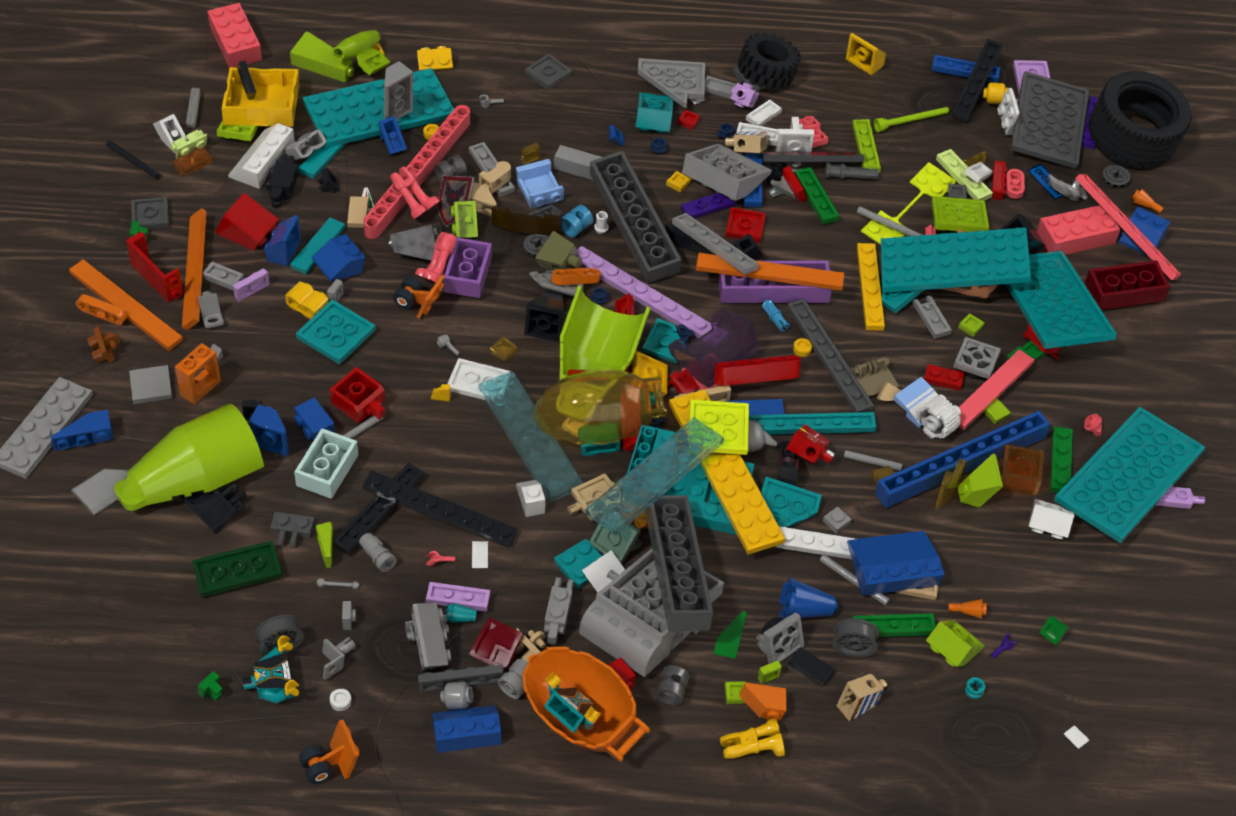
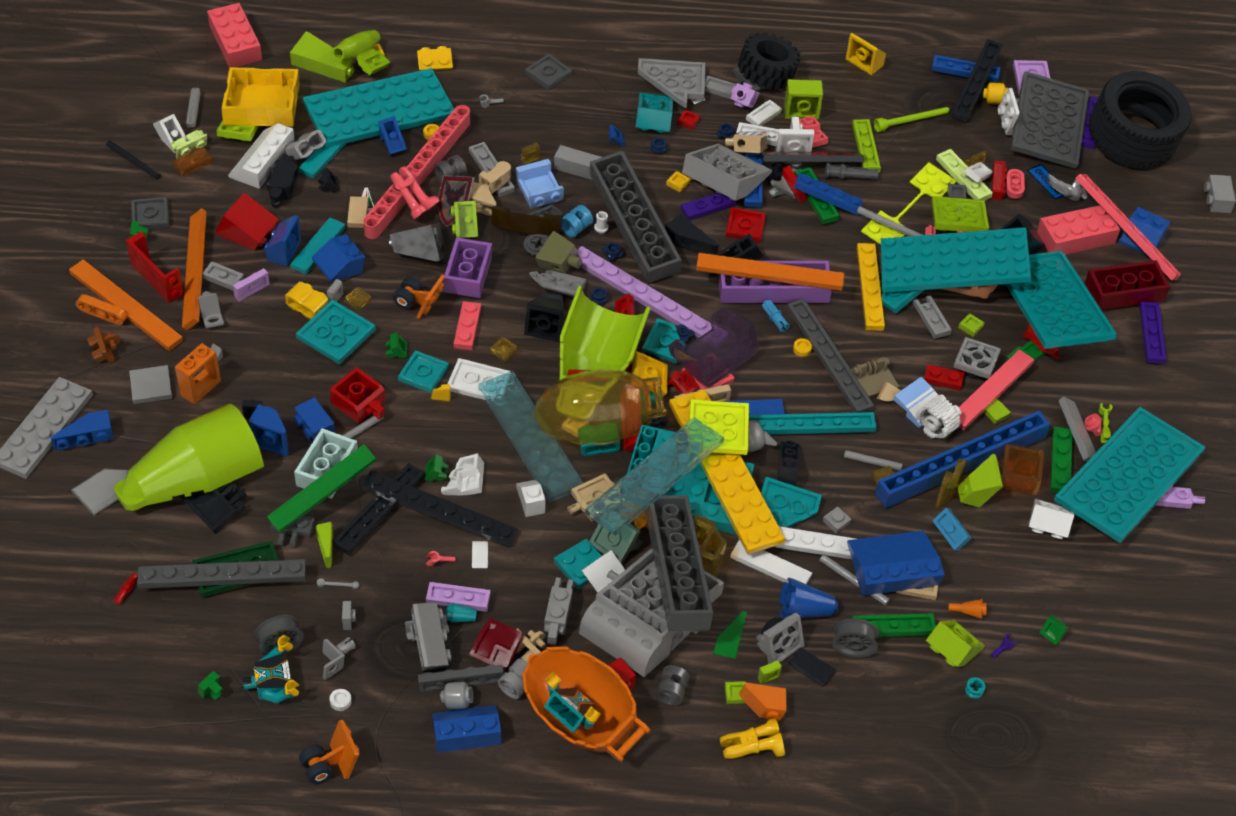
black tile [237,61,256,100] -> none
light grey axle [359,533,397,572] -> none
light grey slope [384,61,413,120] -> none
coral piece [415,232,457,283] -> none
light grey hand [437,334,460,356] -> none
orange beam [551,268,601,285] -> none
light grey tile [672,213,759,275] -> none
red beam [714,355,801,386] -> none
red torso [786,424,835,463] -> none
tan torso [837,674,888,721] -> none
white sticker [1064,726,1089,749] -> none
dark grey gear [1102,165,1130,188] -> none
orange cone [1132,189,1164,213] -> none
none -> red piece [113,573,138,605]
none -> dark grey plate [137,559,306,588]
none -> green tile [267,444,377,533]
none -> clear yellow tile [345,287,372,310]
none -> green tile [386,332,407,359]
none -> teal tile [398,350,449,394]
none -> green tile [424,455,448,482]
none -> white slope [441,453,484,496]
none -> coral plate [454,301,481,350]
none -> dark blue plate [603,242,624,260]
none -> clear yellow piece [693,515,727,577]
none -> white tile [730,540,812,584]
none -> lime brick [784,79,823,120]
none -> blue plate [794,173,863,216]
none -> dark azure plate [932,508,972,551]
none -> light grey tile [1059,397,1096,462]
none -> lime piece [1098,403,1112,443]
none -> dark purple plate [1139,302,1166,364]
none -> light grey brick [1204,175,1236,213]

